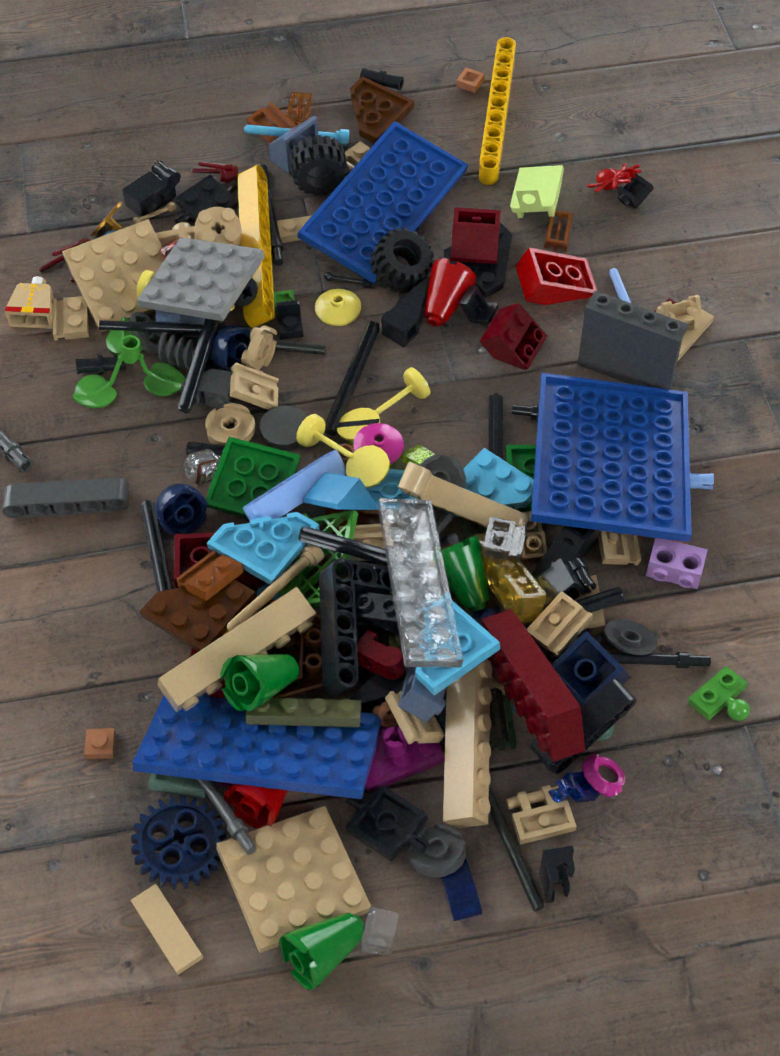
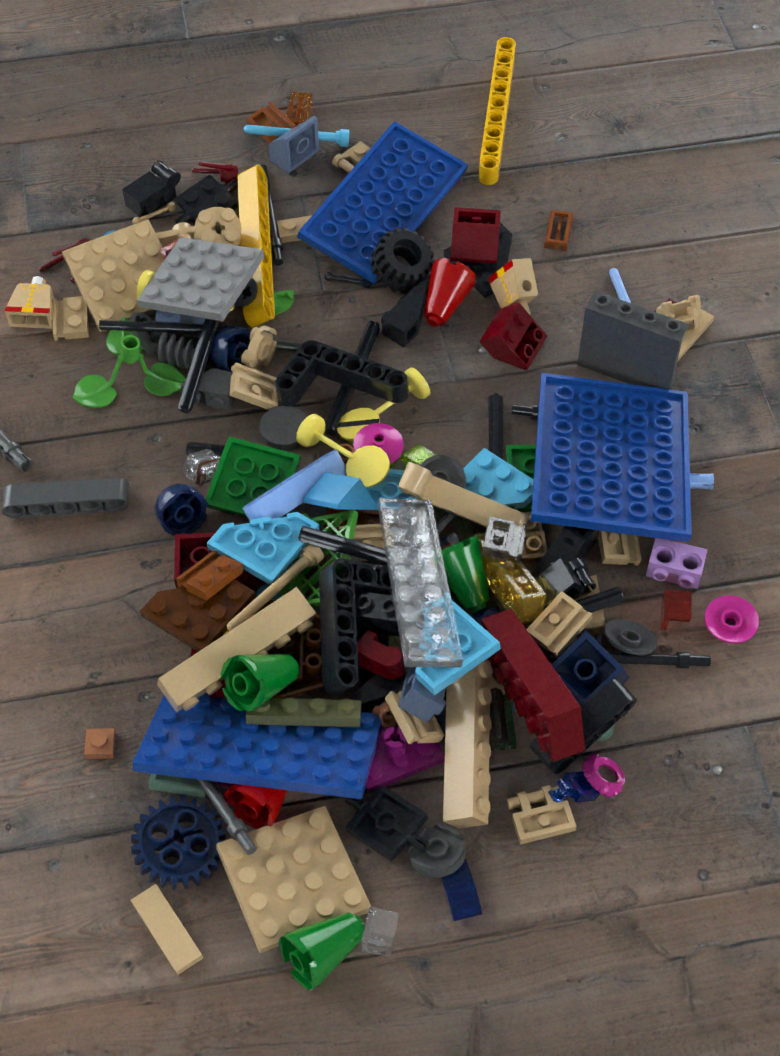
black pin [76,355,126,374] -> none
pearl gold shield [91,201,123,237] -> none
black axle [140,500,172,633] -> none
tan plate [205,403,255,445] -> none
black bracket [276,300,304,340] -> none
black tyre [290,135,349,196] -> none
light yellow dish [315,289,361,326] -> none
reddish brown plate [350,76,415,143] -> none
black pin [360,68,404,90] -> none
nougat plate [456,68,485,93] -> none
black bracket [459,286,499,324] -> none
pearl dark grey bar [489,782,544,912] -> none
yellowish green piece [510,165,564,218] -> none
red slope [515,248,598,305] -> none
black hinge [539,846,575,903] -> none
red animal [587,163,642,192] -> none
black bracket [616,173,654,209] -> none
bright green plate [688,666,750,721] -> none
none -> black beam [275,340,409,407]
none -> tan torso [488,258,538,315]
none -> clear red panel [661,590,692,630]
none -> dark pink dish [704,595,759,644]

